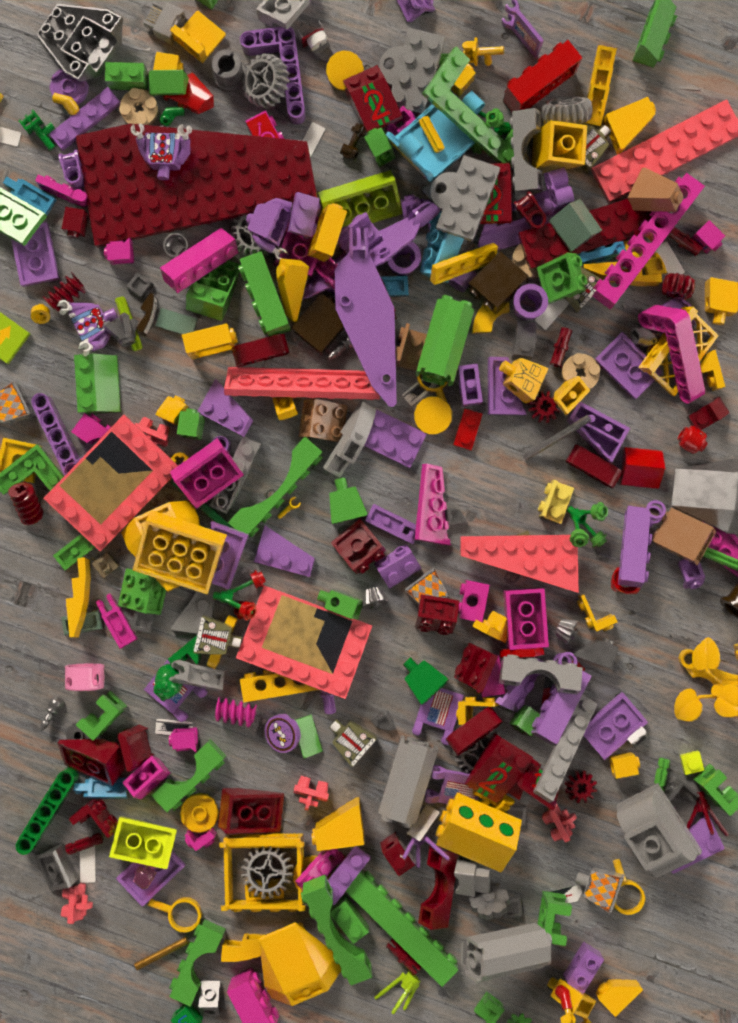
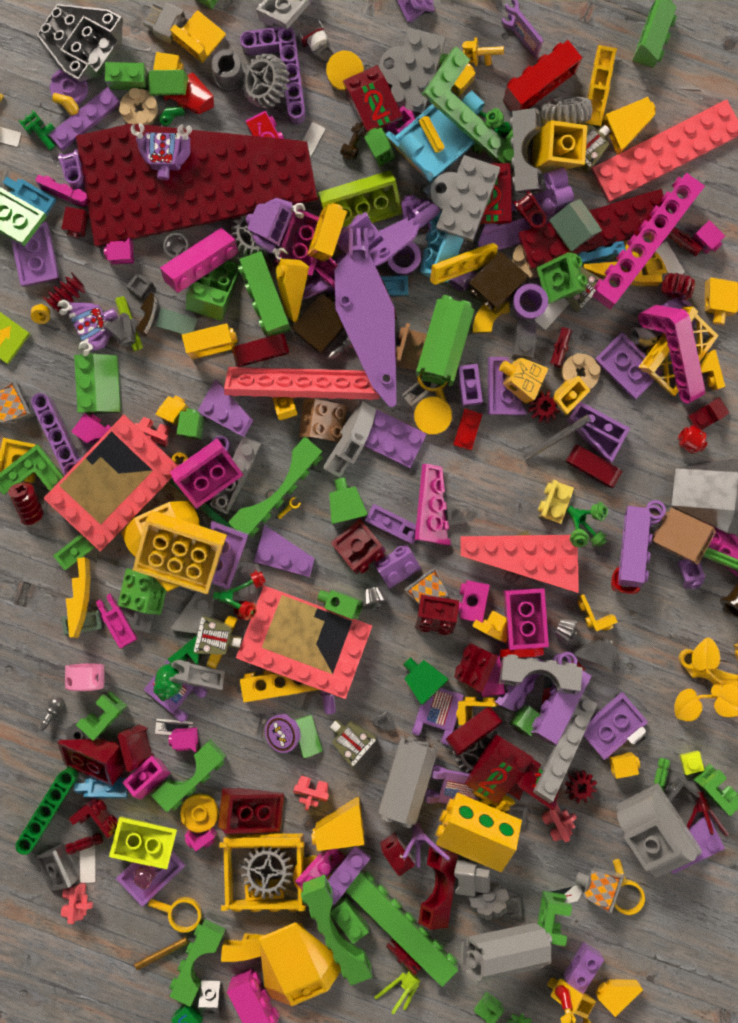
dark tan tile [92,552,120,579] -> none
dark pink piece [215,697,257,728] -> none
medium lavender bracket [288,192,321,239] -> none
white sticker [407,805,439,841] -> none
red slope [620,447,665,489] -> none
medium nougat slope [628,168,683,212] -> none

